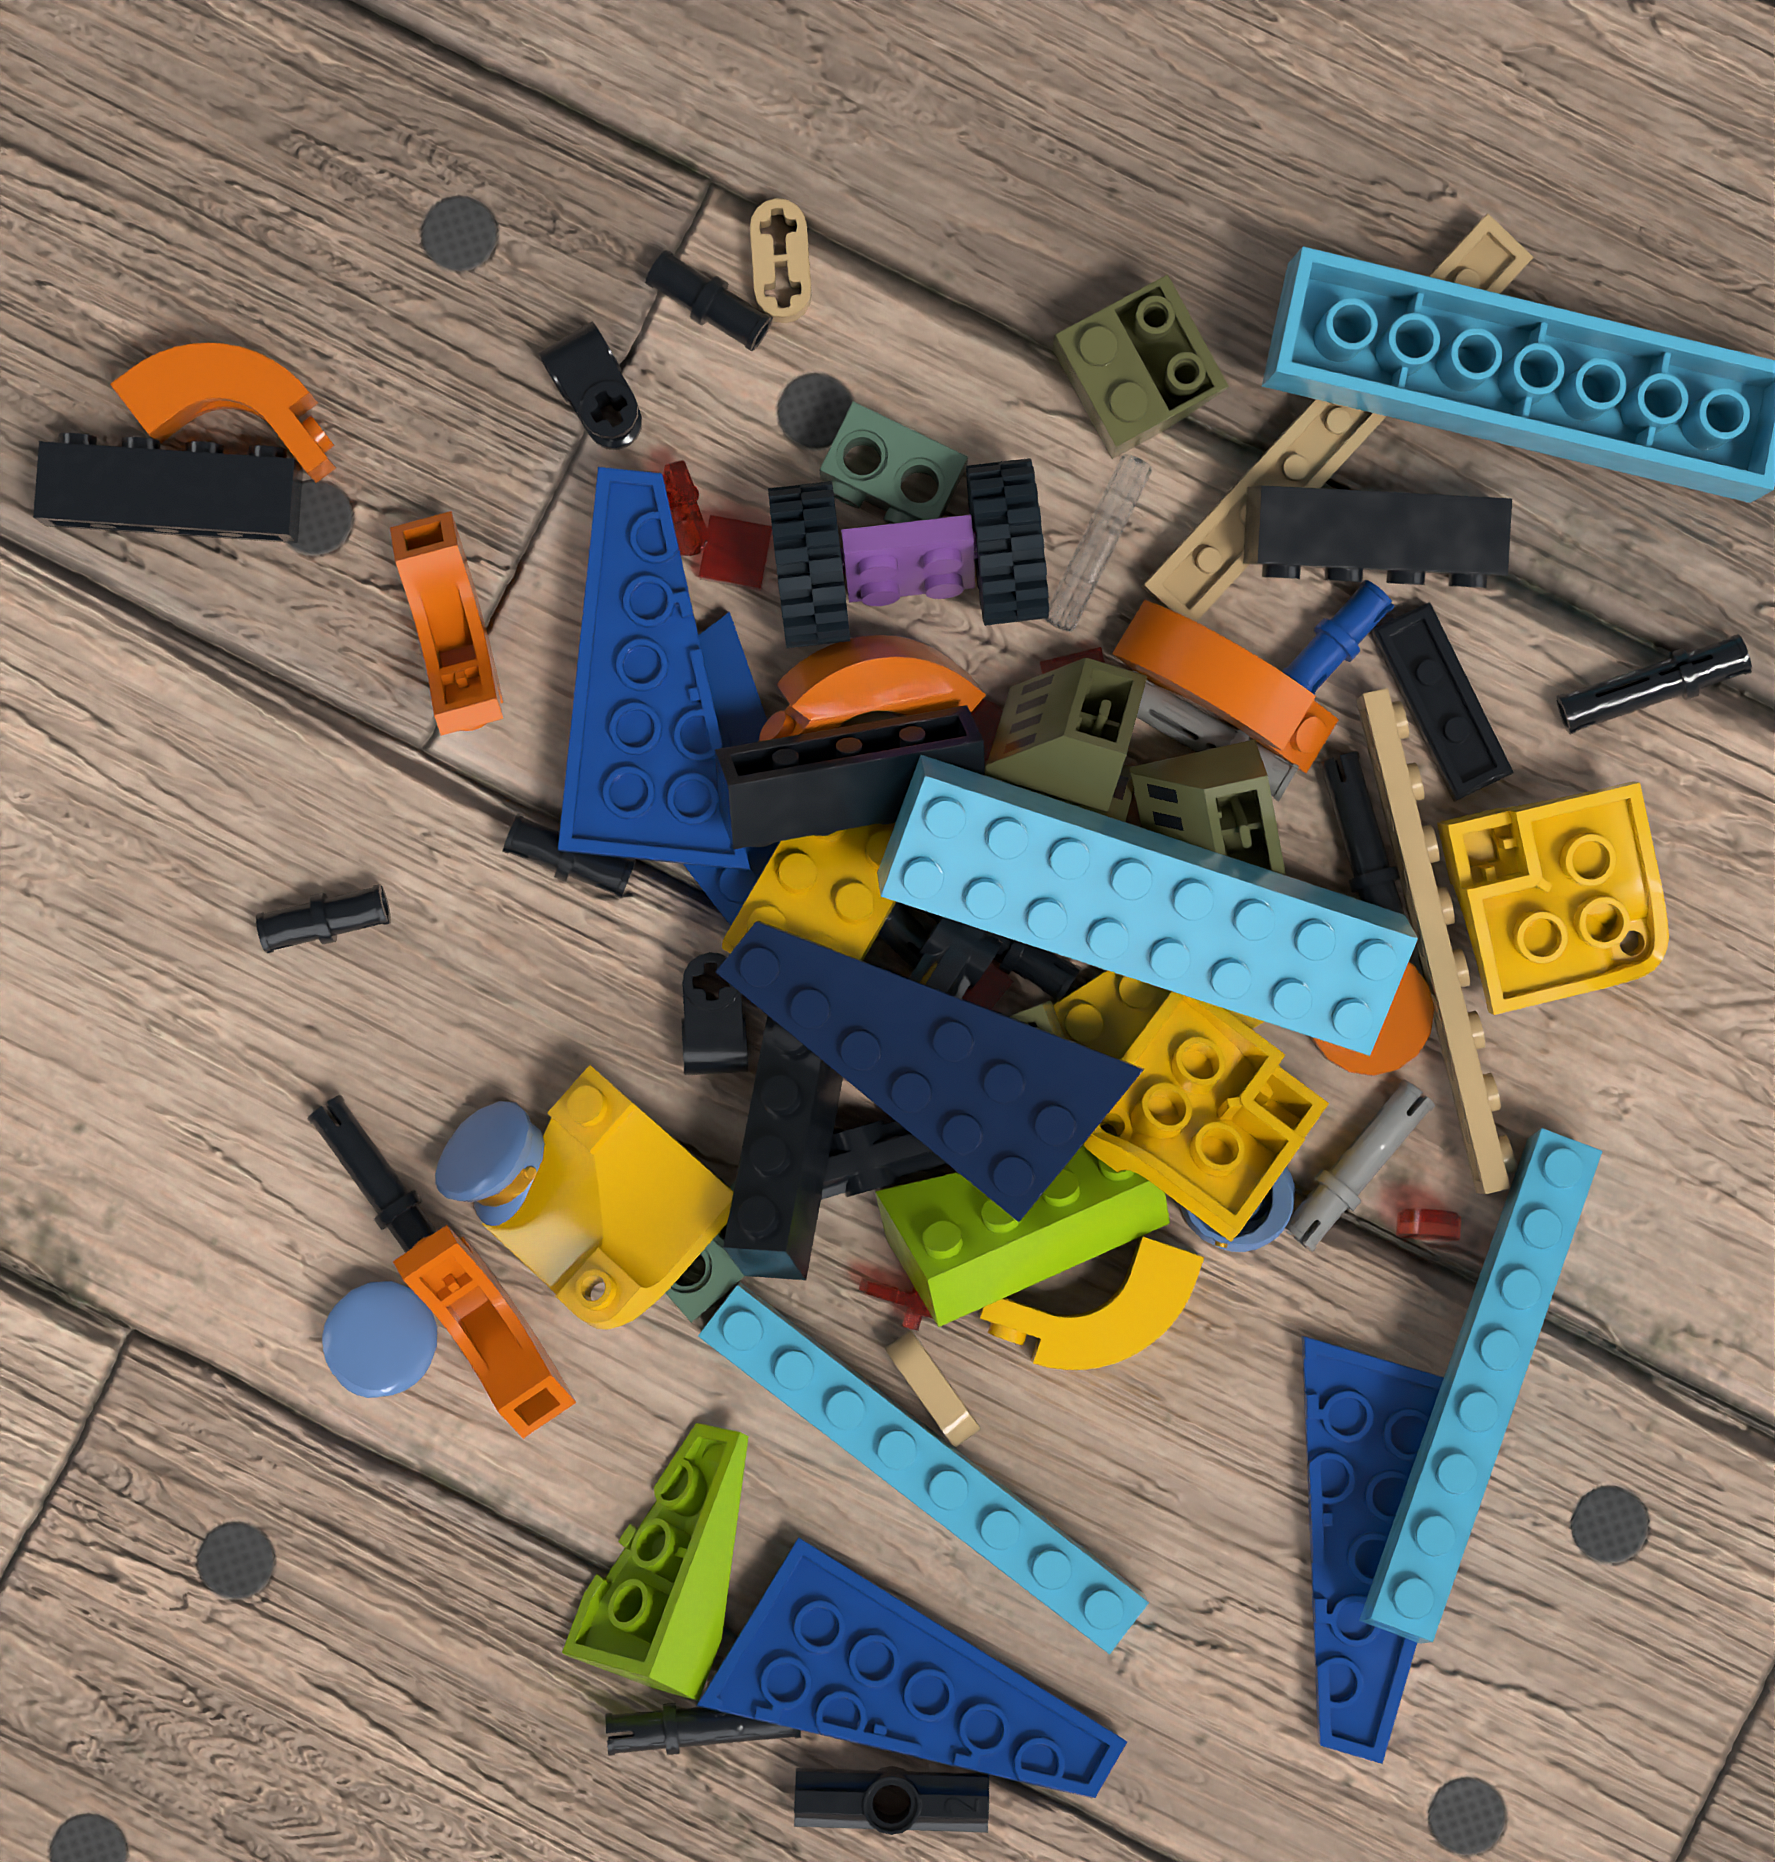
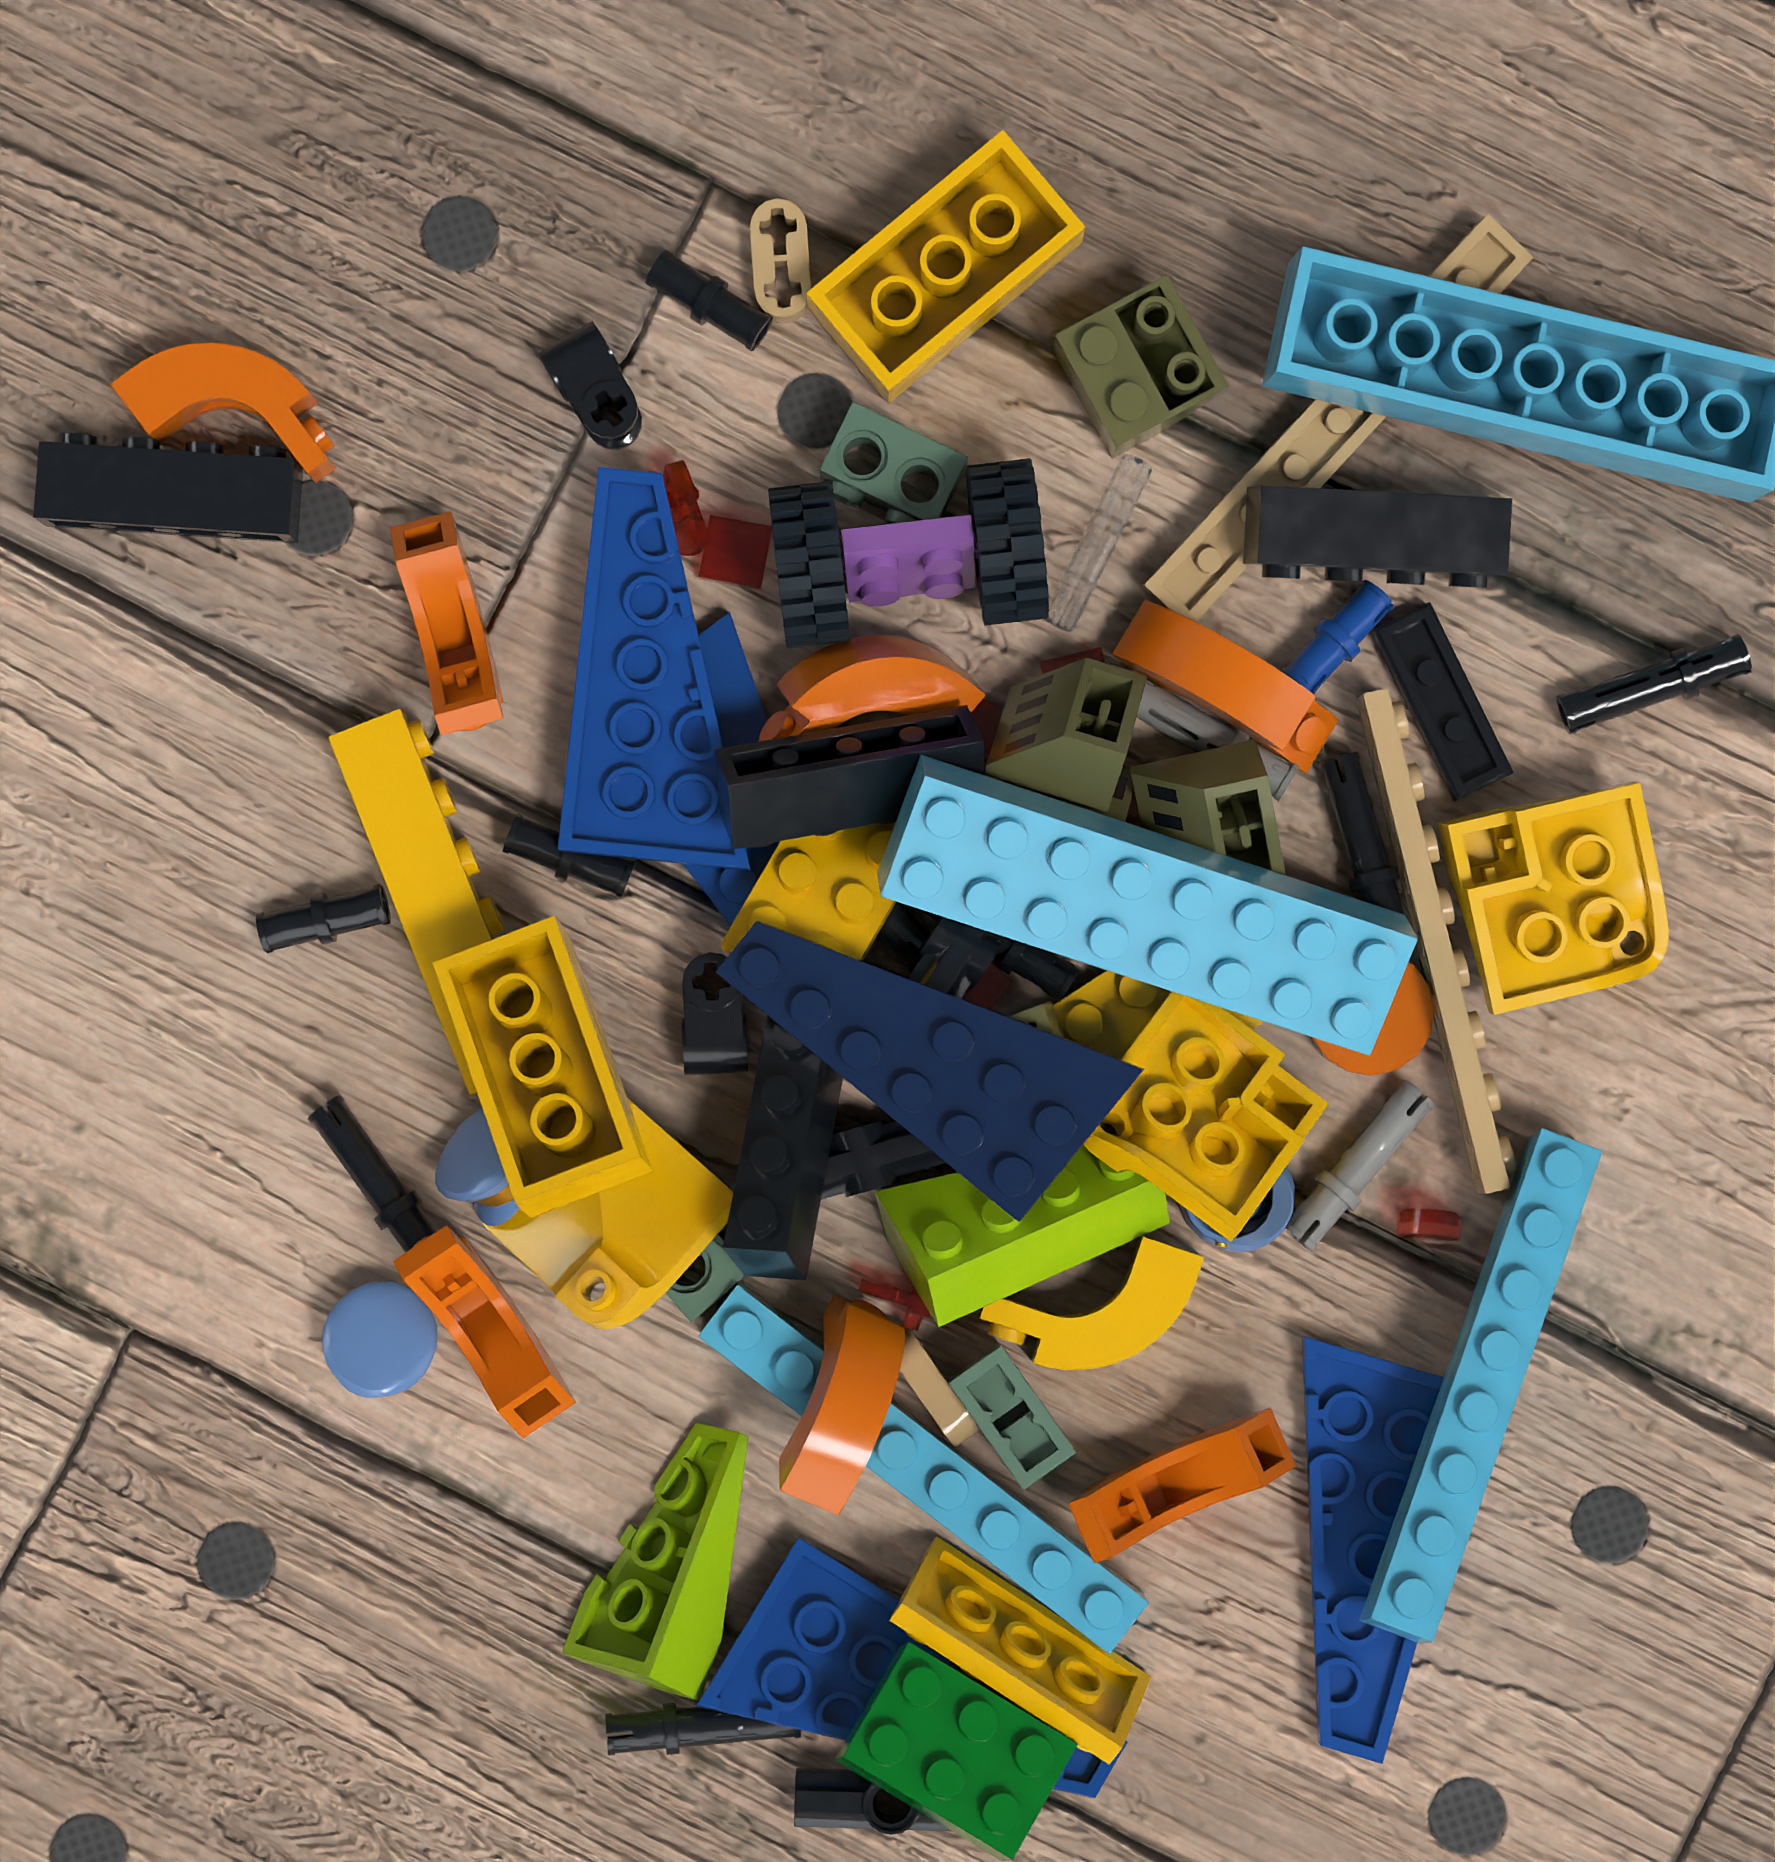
none -> yellow brick [328,708,504,1095]
none -> yellow brick [432,915,653,1218]
none -> orange arch [779,1295,905,1516]
none -> yellow brick [806,130,1086,404]
none -> green brick [834,1642,1078,1861]
none -> yellow plate [889,1536,1151,1765]
none -> sand green brick [947,1342,1077,1490]
none -> orange arch [1068,1407,1297,1563]

